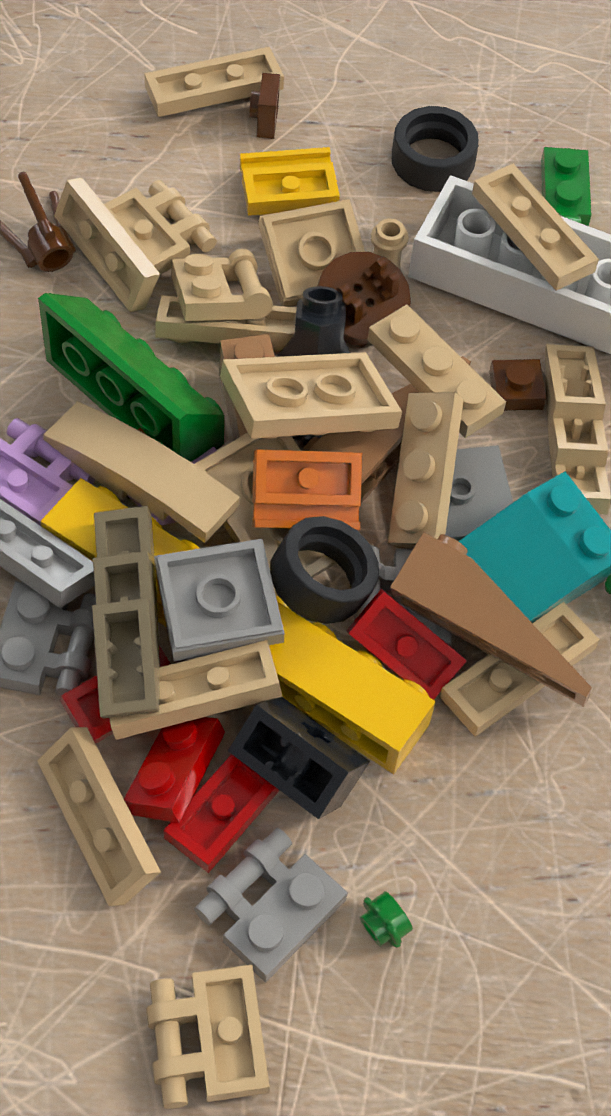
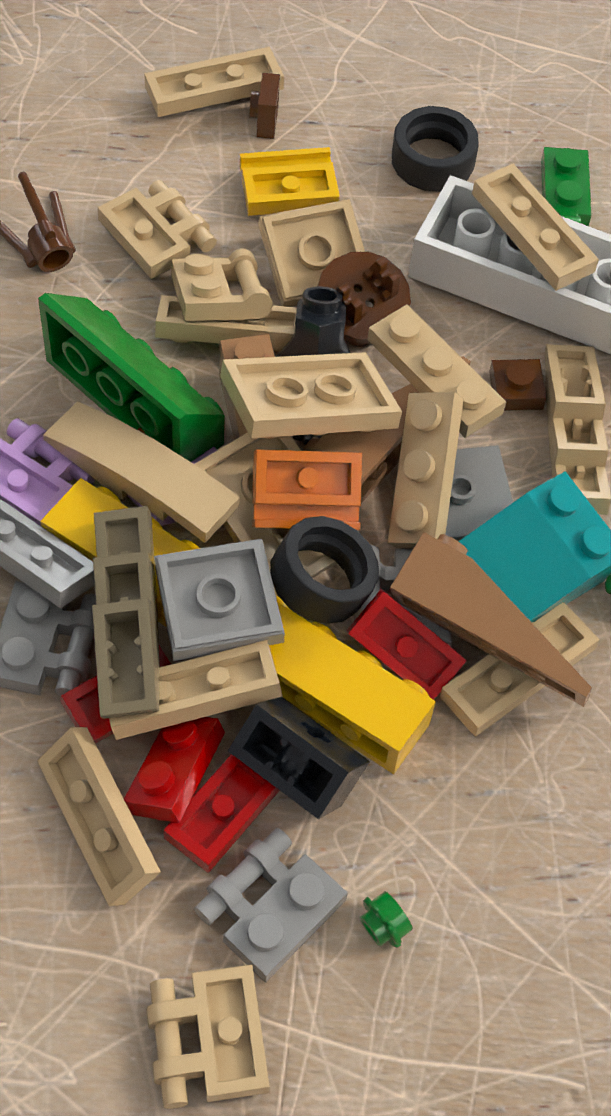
tan plate [54,178,160,312] -> none
tan pin [371,218,409,269] -> none

